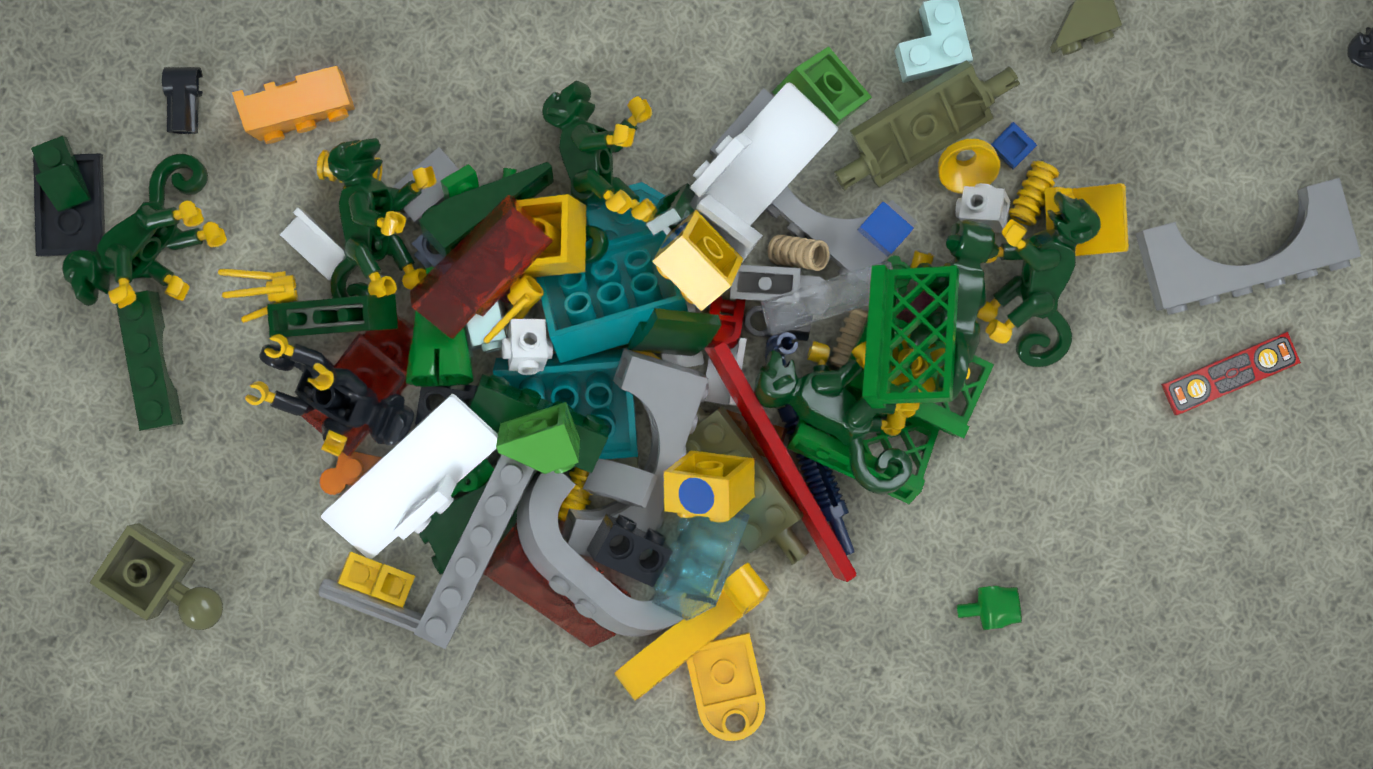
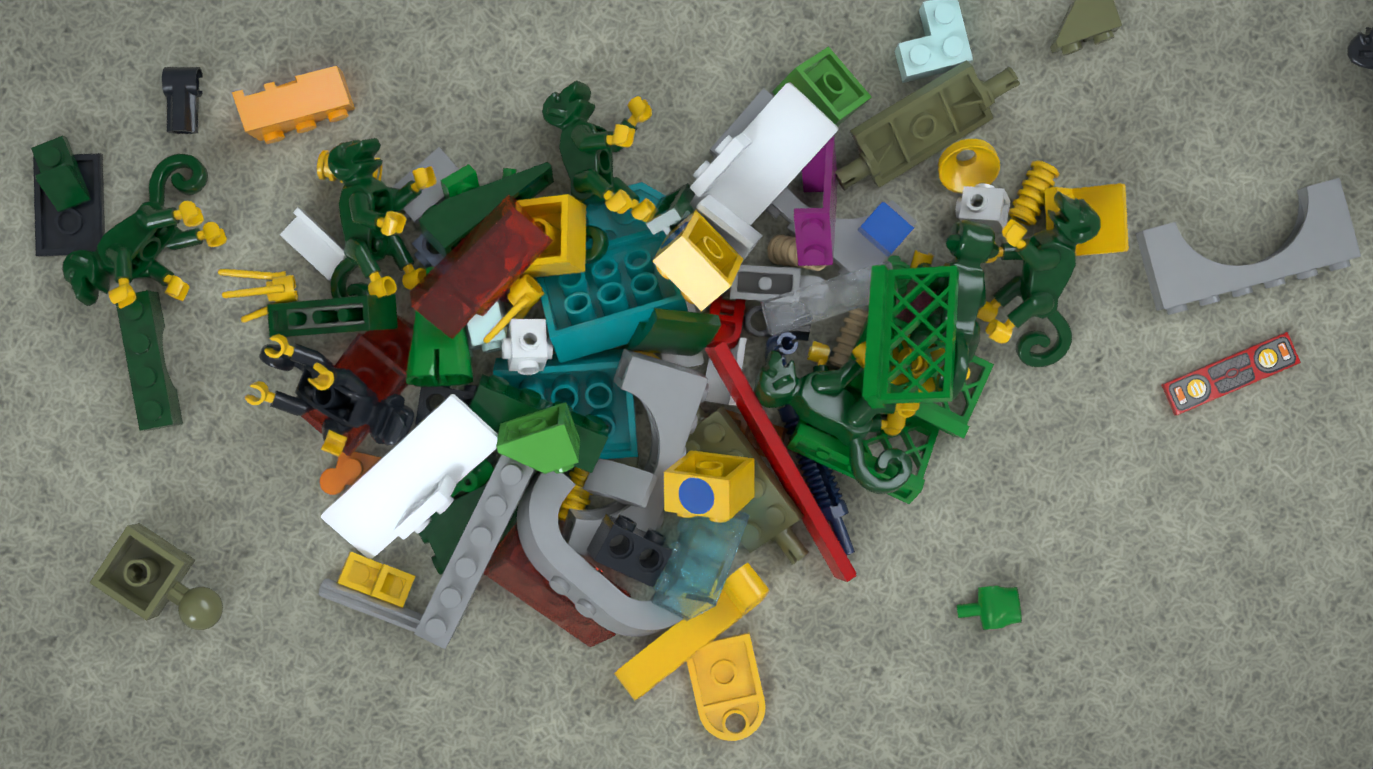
blue tile [991,122,1037,170] -> none
none -> magenta panel [794,135,838,266]

